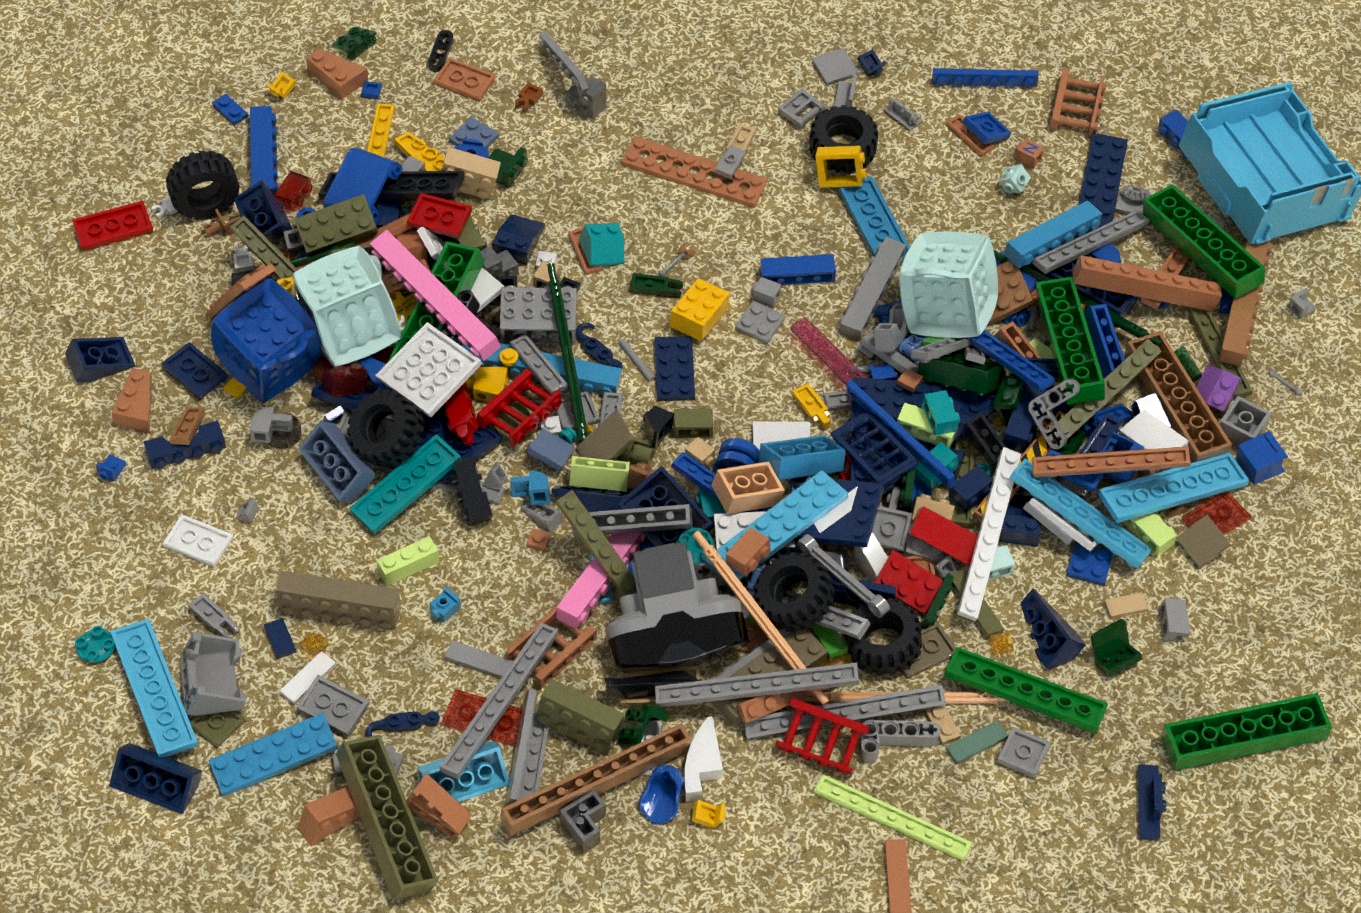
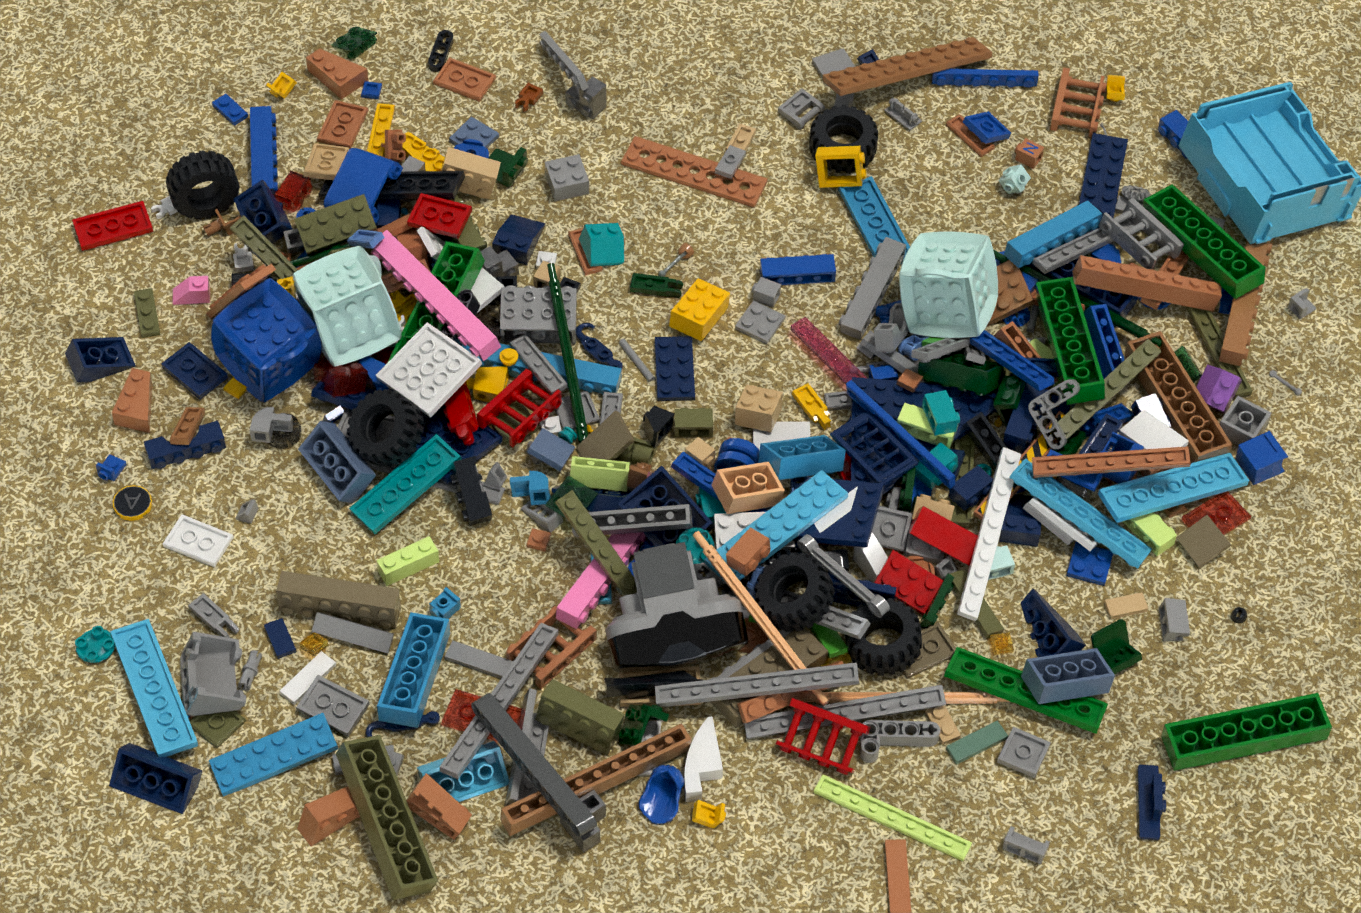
none -> black tile [113,485,152,521]
none -> olive plate [134,288,161,338]
none -> bright pink slope [173,276,210,305]
none -> light grey pin [238,650,262,691]
none -> tan tile [304,143,349,180]
none -> light grey tile [312,612,394,653]
none -> nougat tile [317,100,369,149]
none -> medium blue tile [347,229,385,249]
none -> dark azure brick [377,612,450,728]
none -> nougat hips [381,129,406,162]
none -> dark grey beam [471,693,597,837]
none -> light grey brick [545,154,589,201]
none -> clear green hinge [545,476,598,518]
none -> tan brick [735,384,783,432]
none -> medium nougat plate [823,37,992,96]
none -> light grey hinge [1002,826,1050,864]
none -> sand blue brick [1021,648,1115,704]
none -> light grey fence [1099,198,1184,270]
none -> yellow bracket [1106,75,1125,102]
none -> black hinge [1231,607,1247,623]

